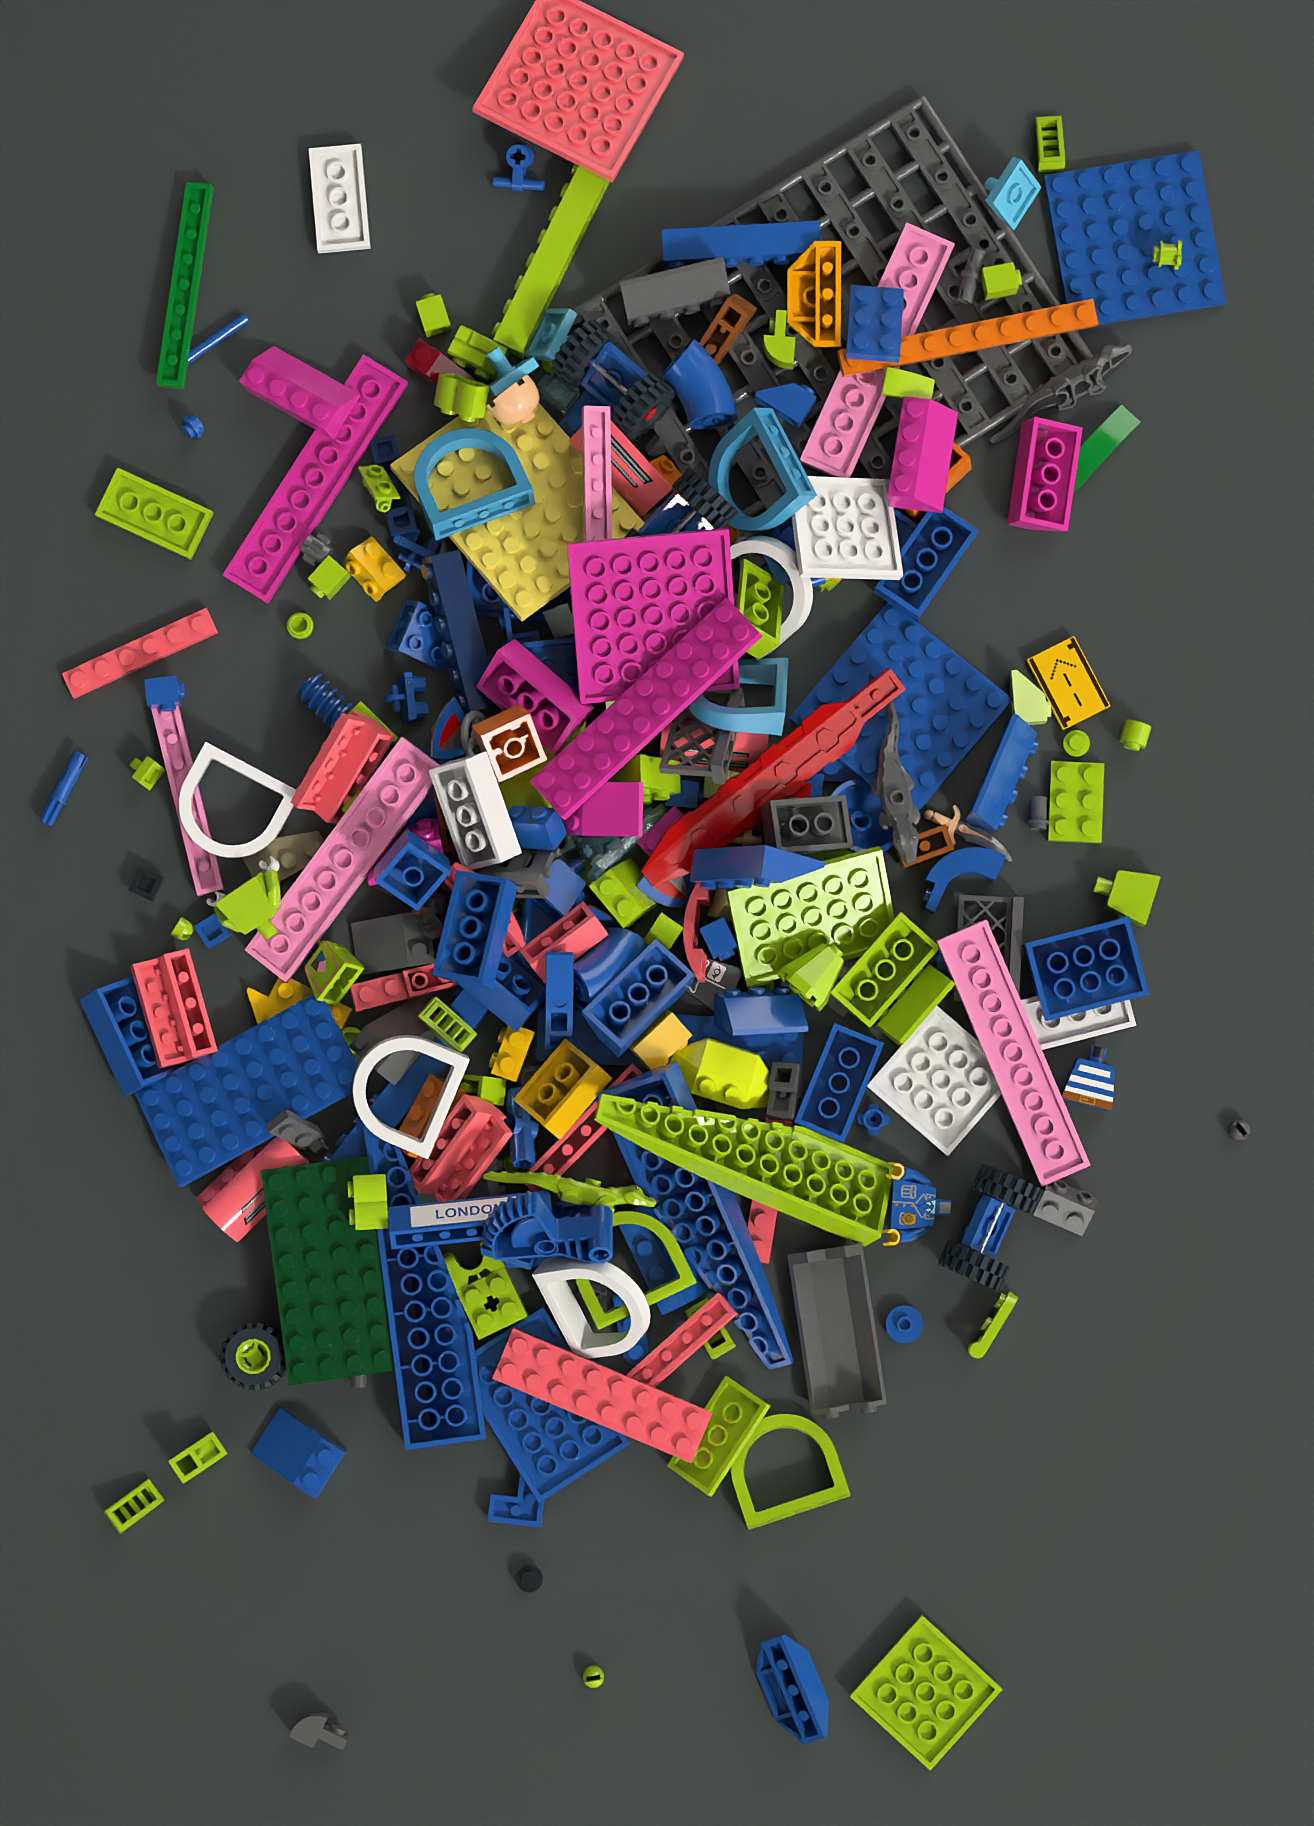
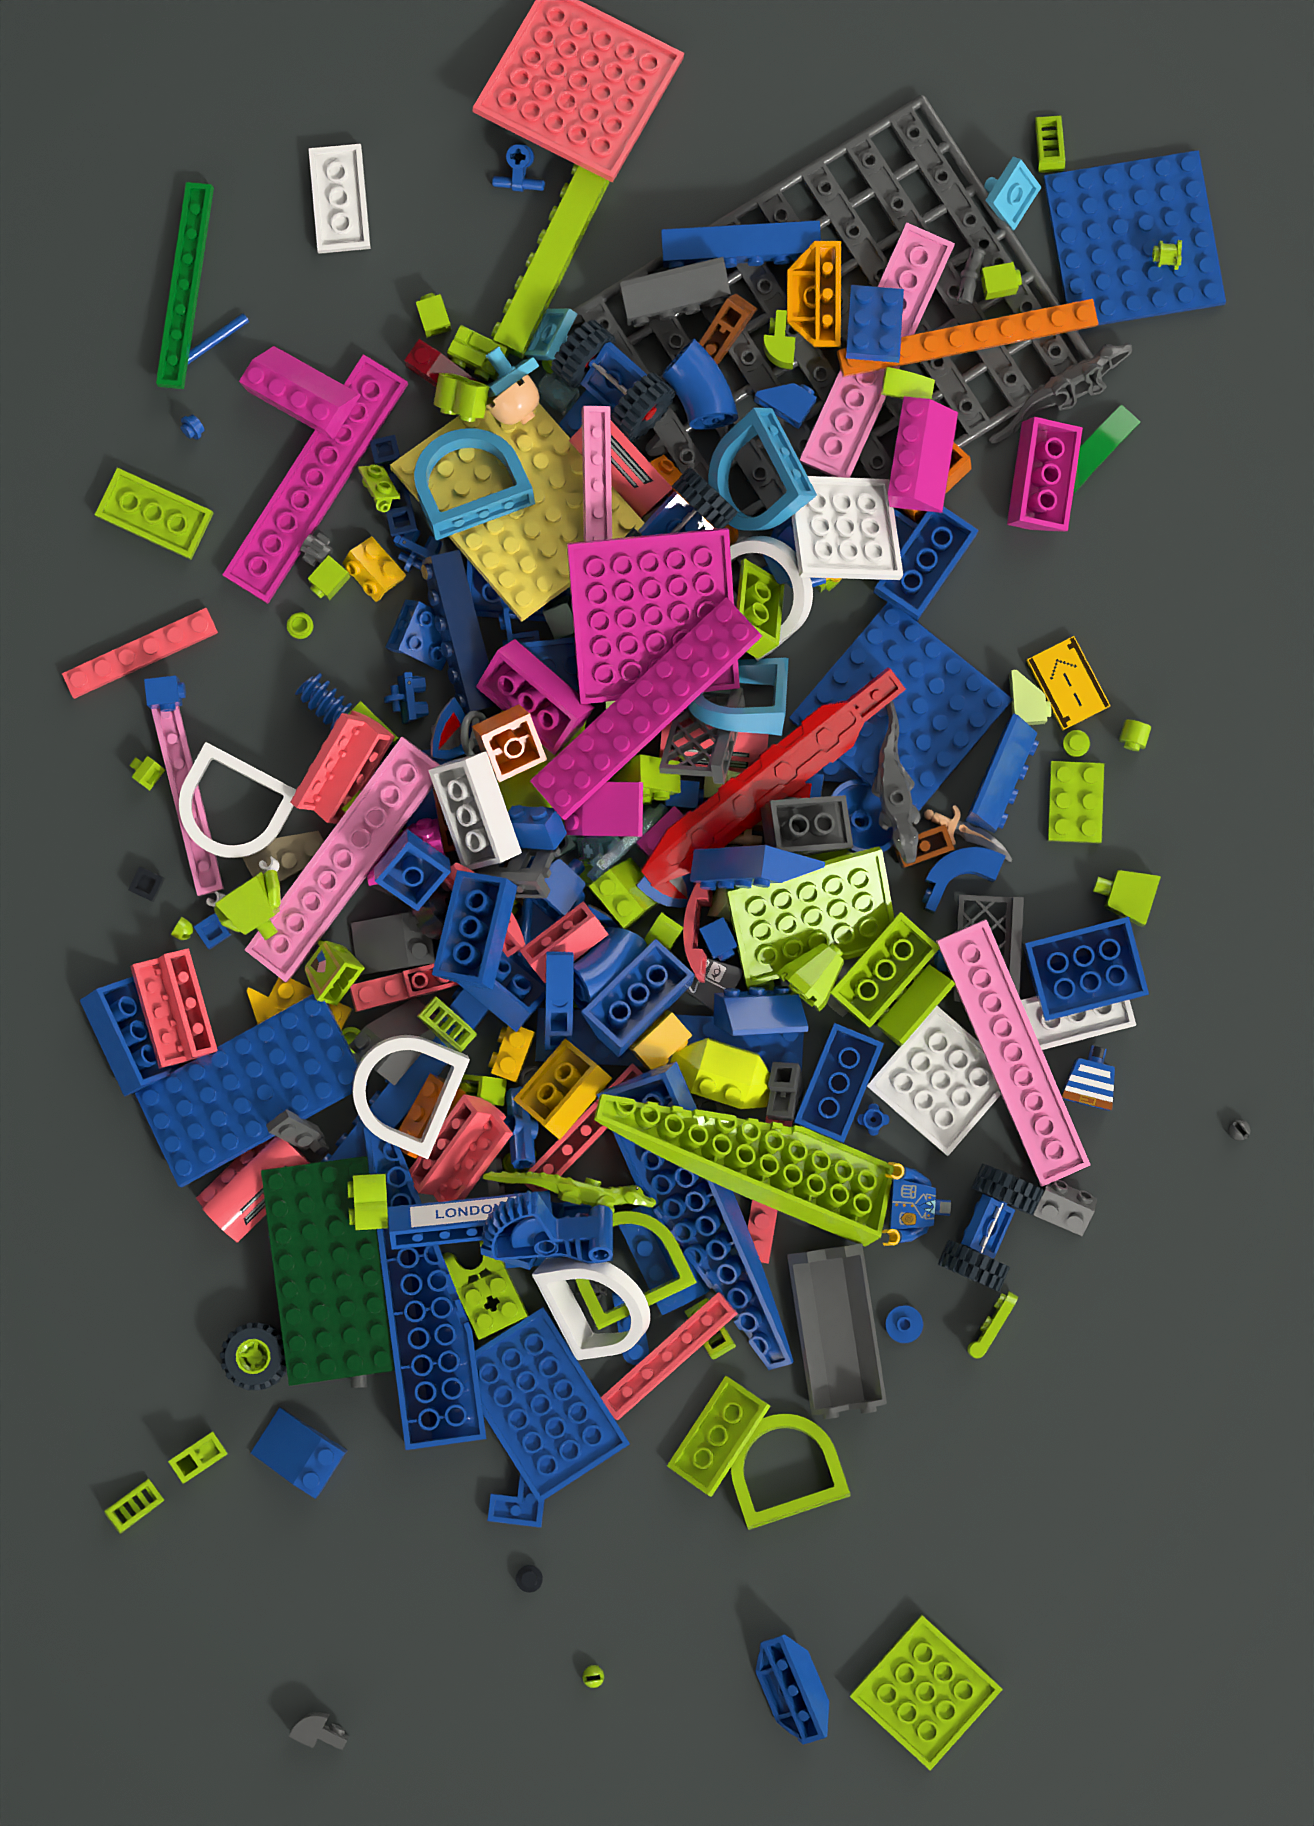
blue axle [40,750,89,826] -> none
coral plate [492,1328,713,1463] -> none
dark grey pin [1028,796,1049,831] -> none

